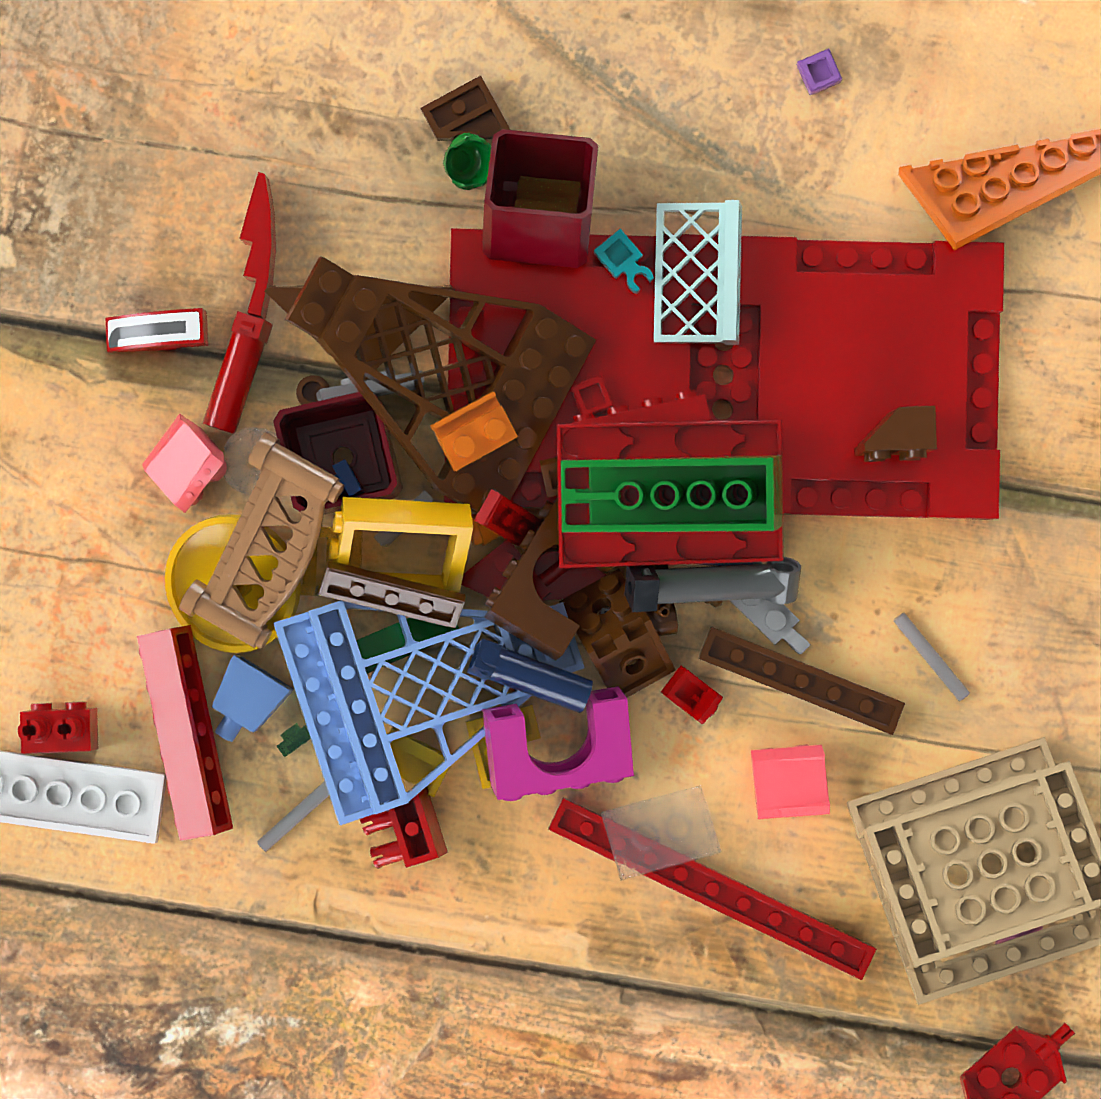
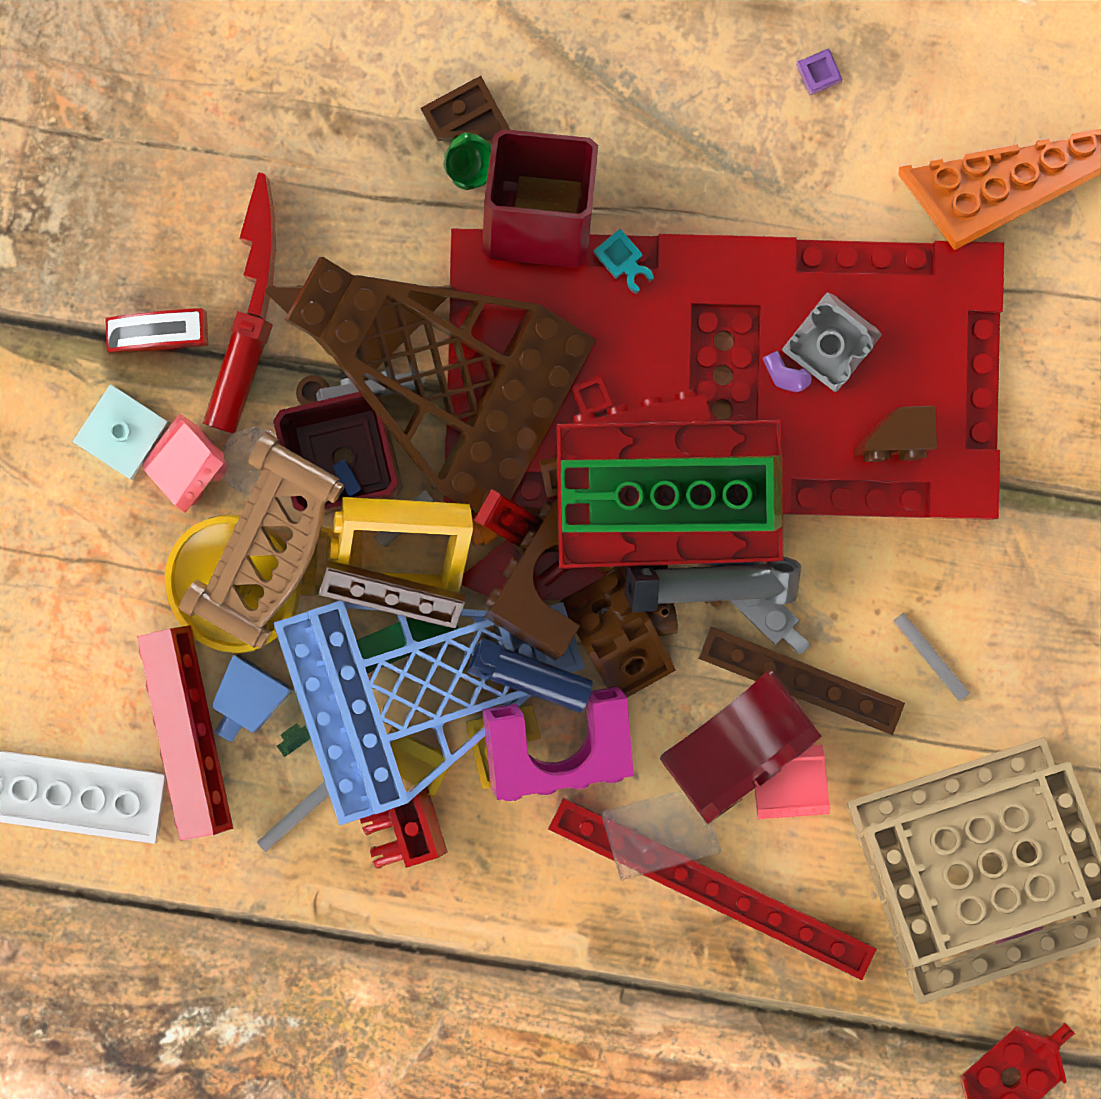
red brick [18,702,98,754] -> none
orange plate [430,391,518,471] -> none
light aqua fence [654,200,742,345] -> none
red bracket [660,665,723,724] -> none
none -> light aqua plate [73,384,170,480]
none -> dark red panel [660,670,822,824]
none -> medium lavender arm [762,351,811,392]
none -> light grey slope [782,292,882,392]

